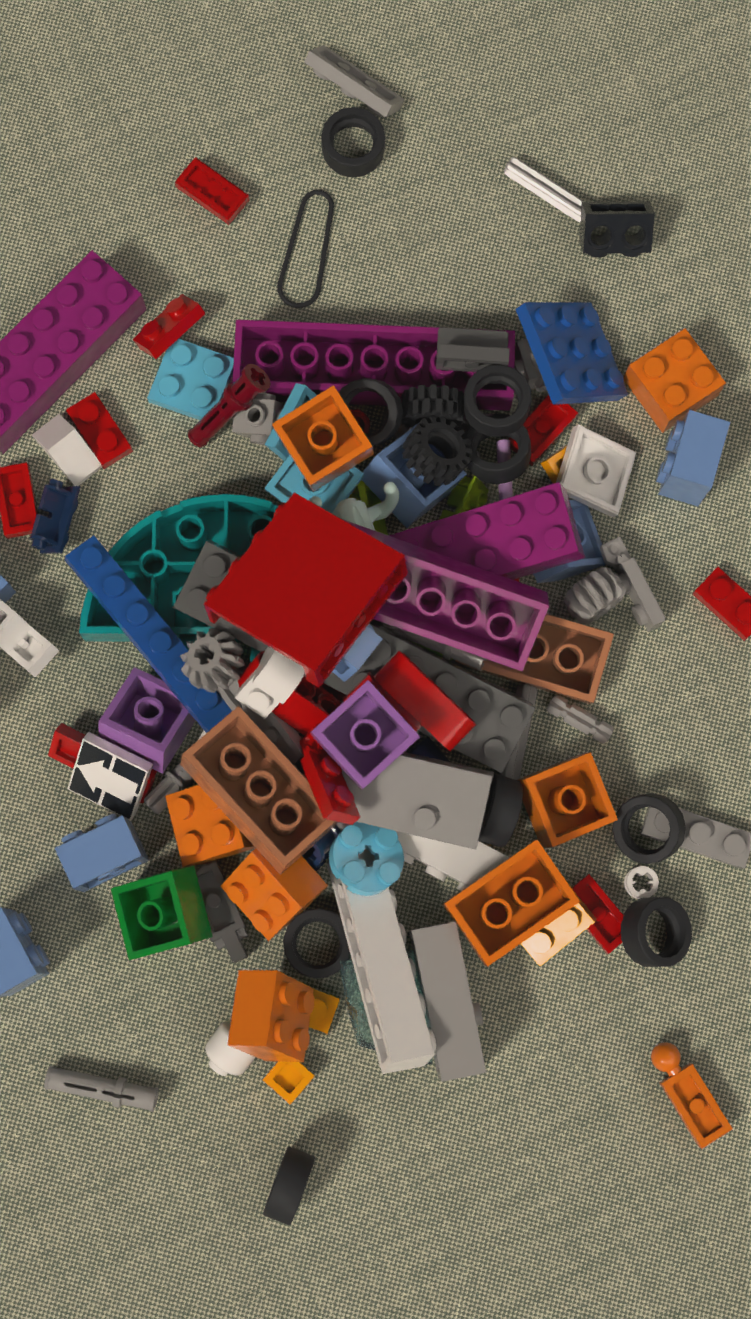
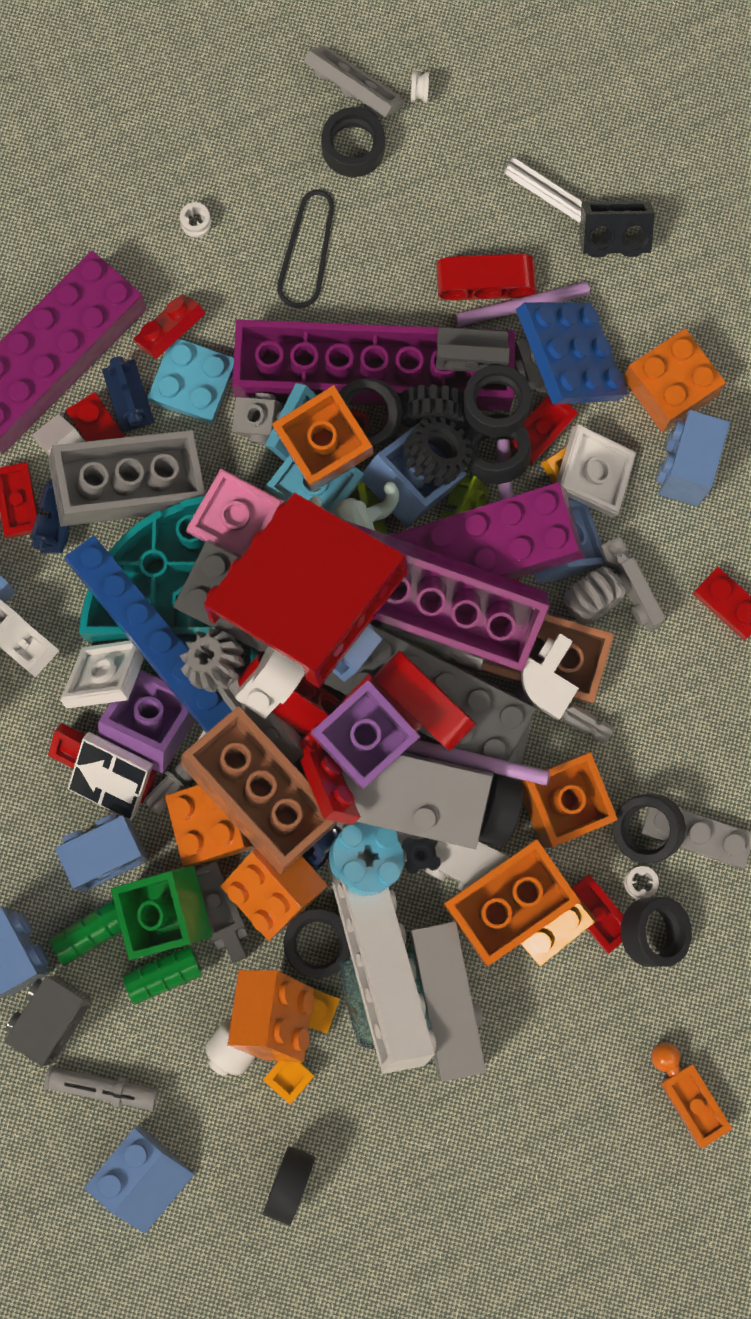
red plate [175,157,250,225] -> none
dark red pin [187,364,271,448] -> none
none -> dark grey brick [4,976,94,1066]
none -> light grey brick [48,430,205,527]
none -> green axle [48,900,121,966]
none -> white tile [60,640,144,709]
none -> medium blue slope [84,1125,195,1234]
none -> dark blue hinge [102,356,155,433]
none -> green axle [122,946,203,1005]
none -> white bush [179,202,211,238]
none -> bright pink tile [186,469,284,556]
none -> black plate [401,837,441,874]
none -> lavender bar [405,739,550,786]
none -> white bush [411,71,429,103]
none -> red beam [436,254,537,301]
none -> lavender bar [455,282,590,327]
none -> white brick [521,634,579,720]

